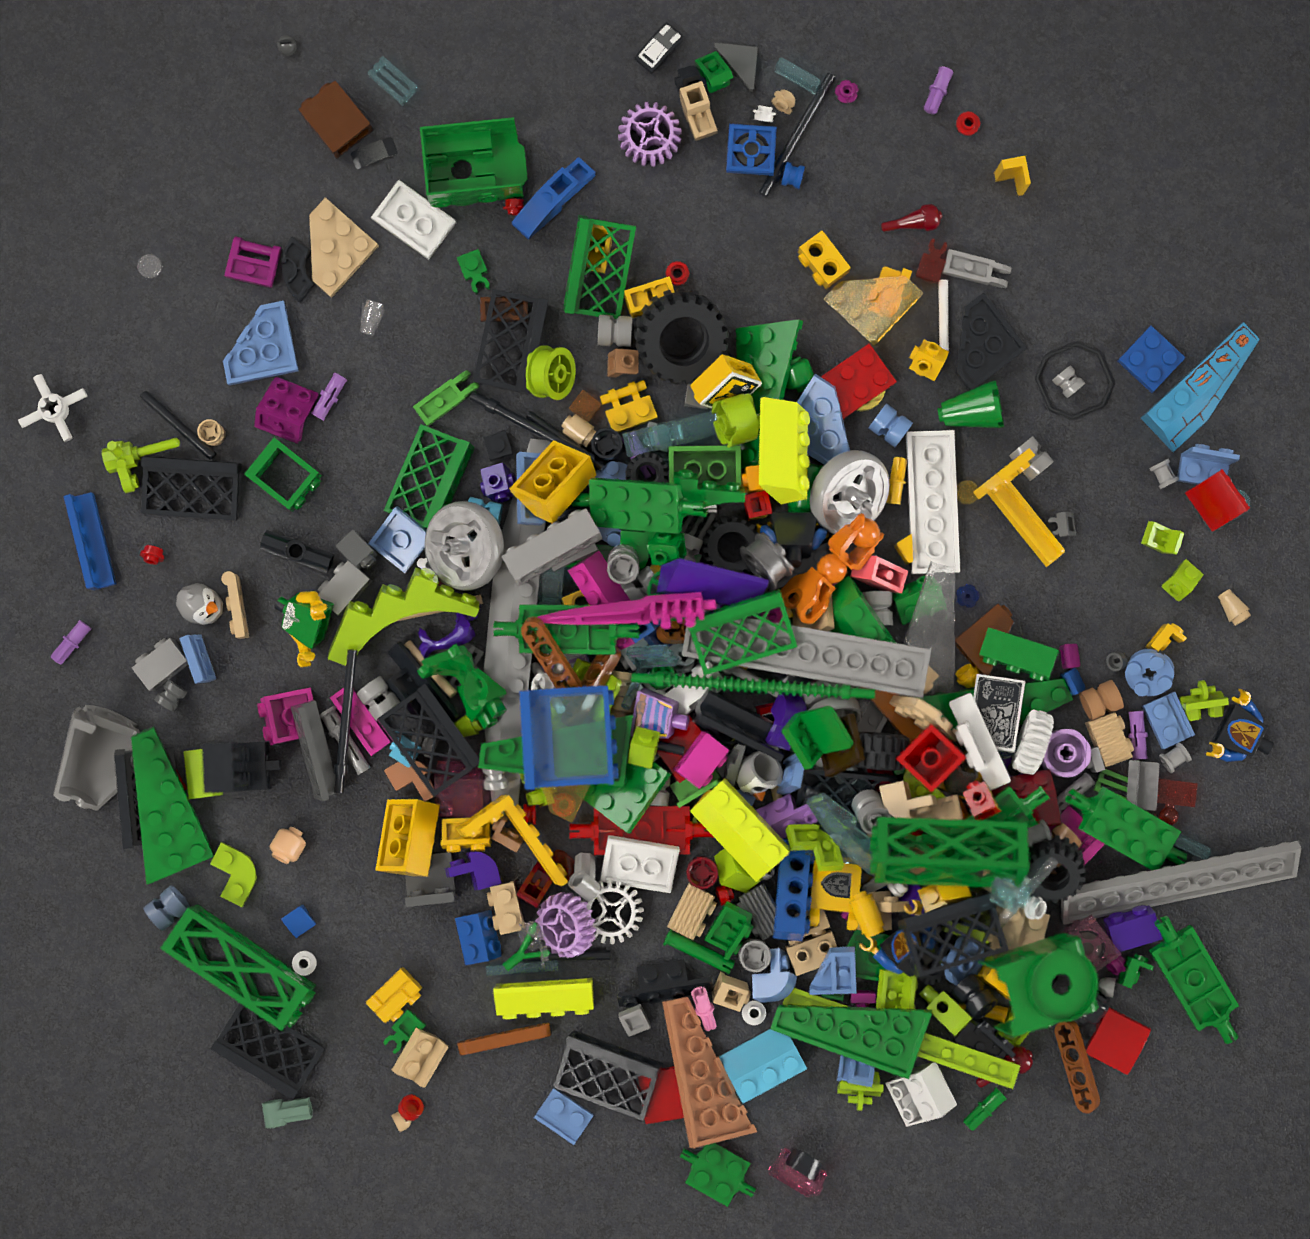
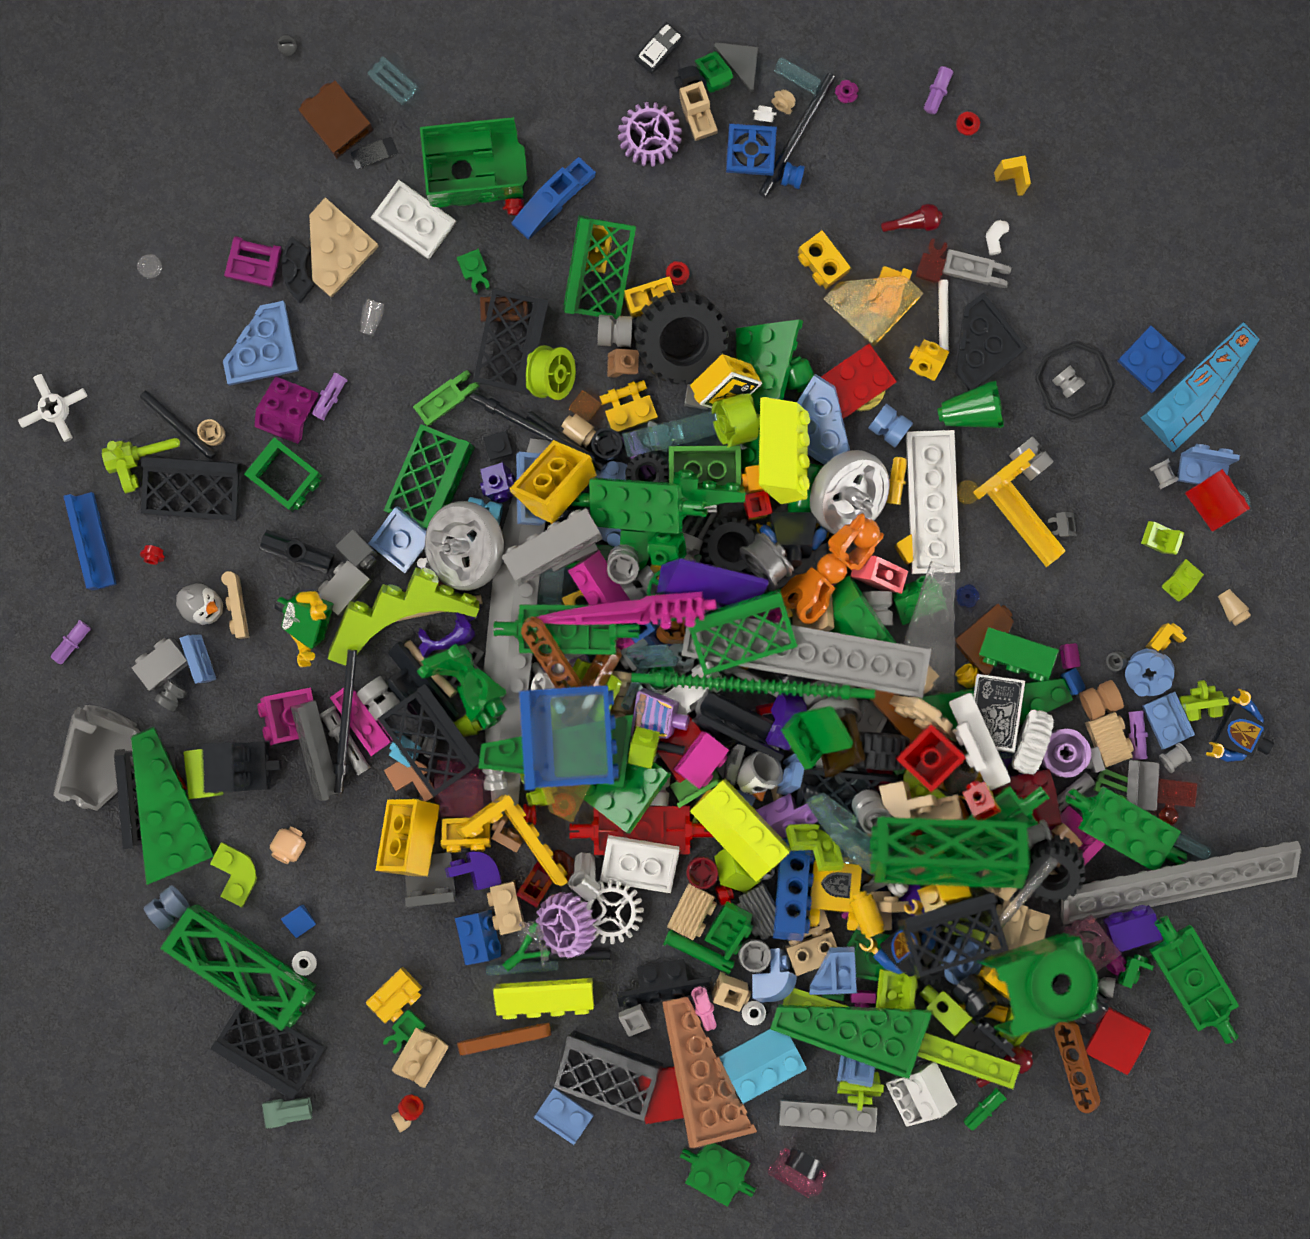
clear light blue bracket [989,877,1032,914] -> none
white plate [1024,896,1046,919] -> none
none -> light grey plate [779,1099,877,1132]
none -> white arm [986,220,1009,255]

